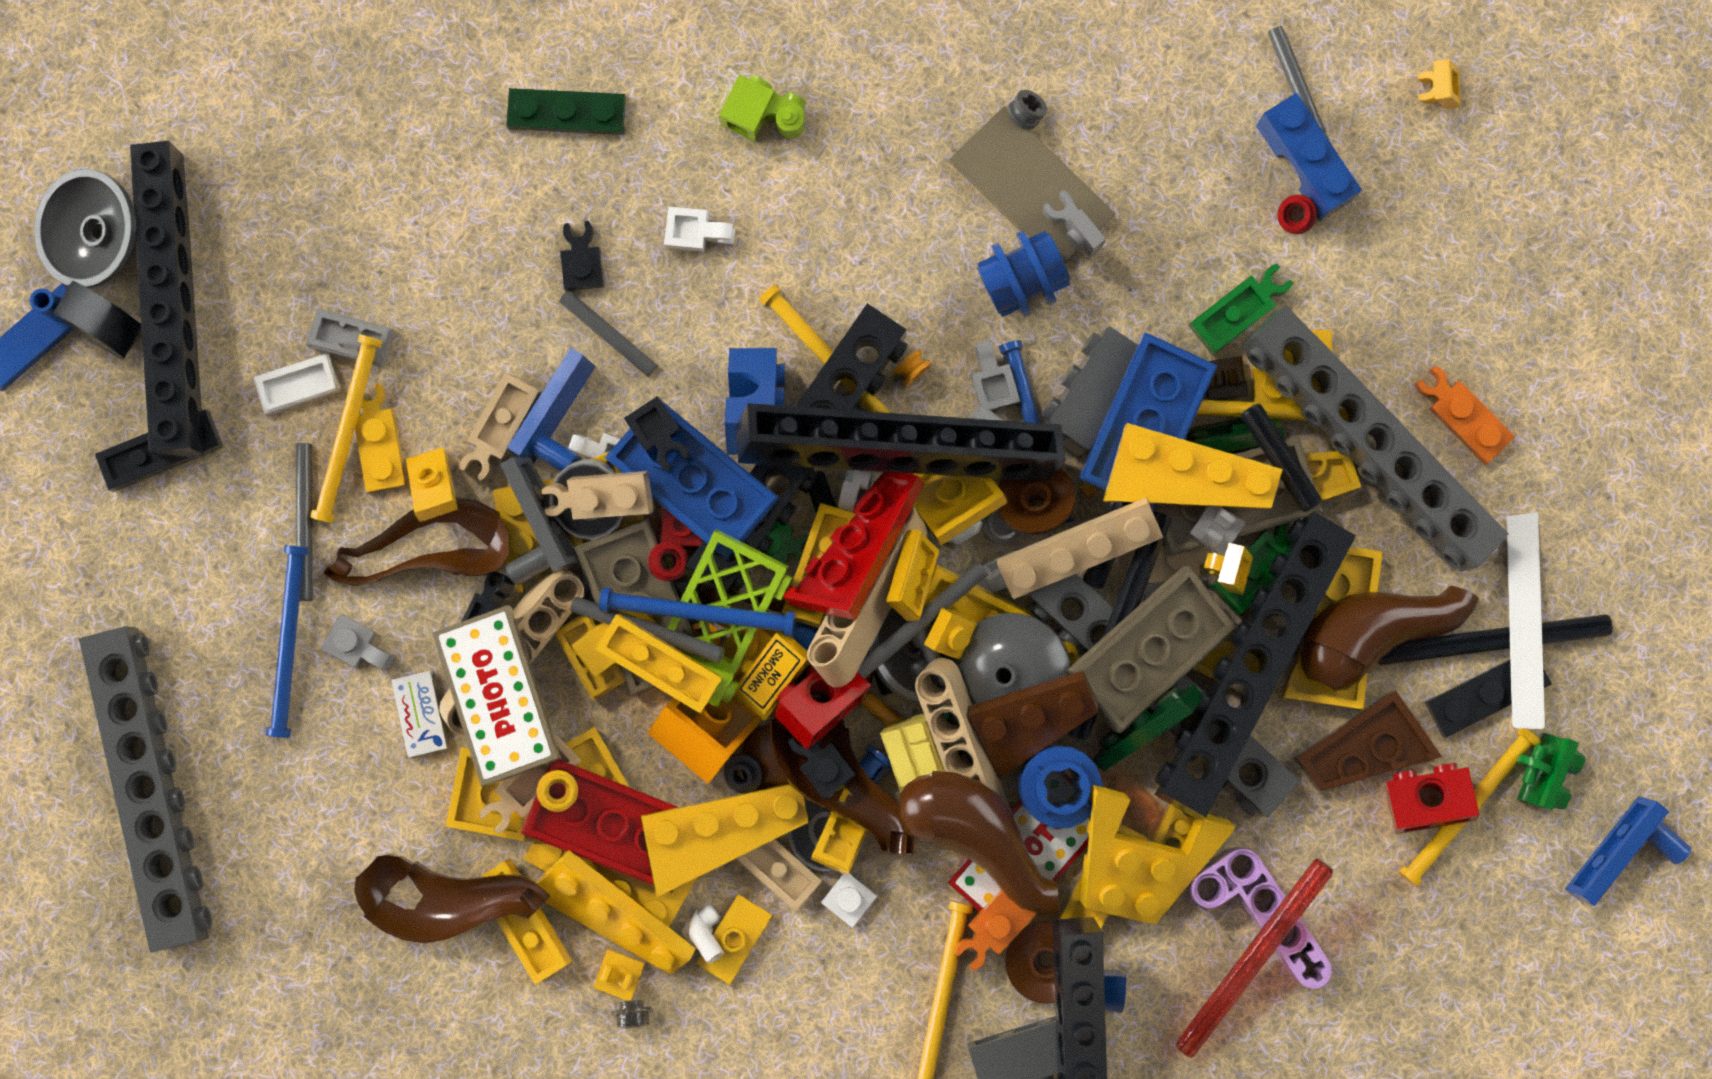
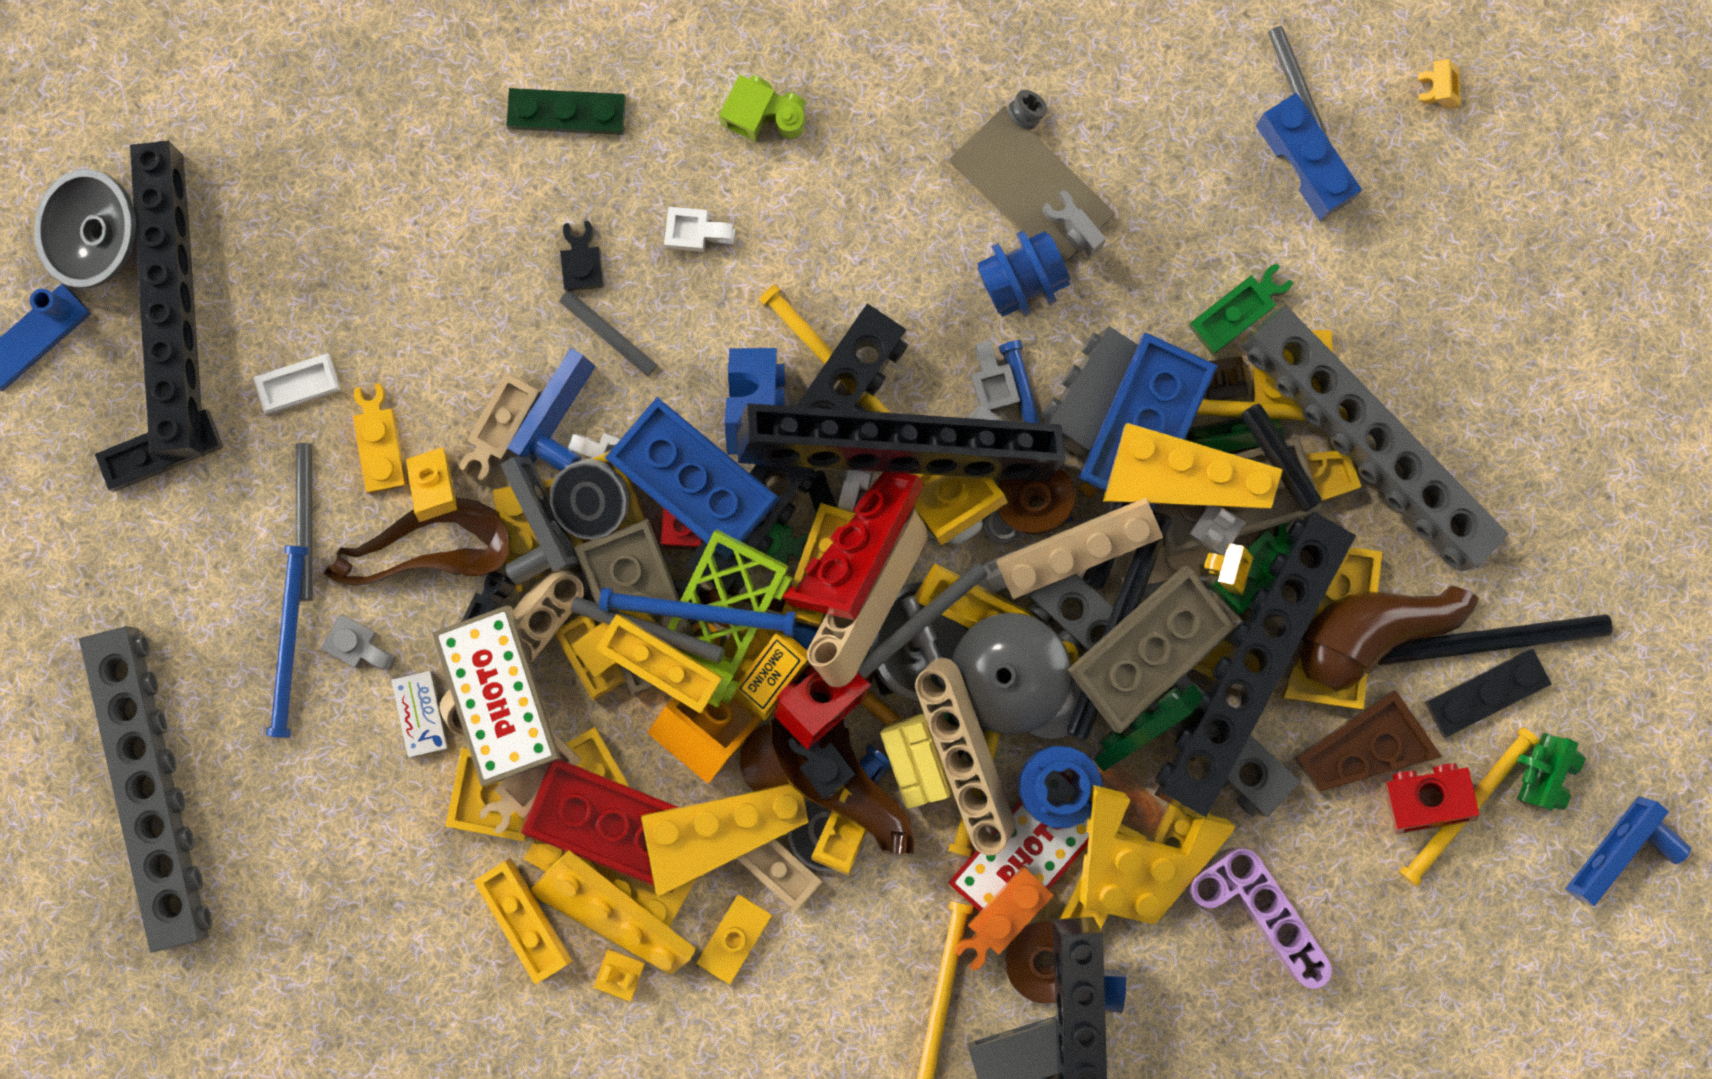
black slope [51,280,141,360] -> none
light grey plate [306,308,395,368] -> none
yellow bar [310,334,383,523] -> none
reddish brown animal [354,854,550,943] -> none
yellow plate [537,770,578,812] -> none
tan plate [541,471,654,520] -> none
clear smoke plate [611,1000,653,1029] -> none
black plate [624,396,691,473] -> none
red plate [648,541,688,582] -> none
white arm [689,904,724,964] -> none
black plate [724,753,764,794] -> none
white plate [821,873,877,928] -> none
yellow plate [886,530,939,621] -> none
light orange bush [893,349,932,387] -> none
reddish brown animal [900,770,1059,915] -> none
yellow plate [924,608,977,660] -> none
reddish brown wing [967,670,1099,779] -> none
clear red axle [1176,858,1333,1058] -> none
red plate [1277,195,1318,234] -> none
orange plate [1414,366,1515,465] -> none
white sticker [1507,512,1545,729] -> none

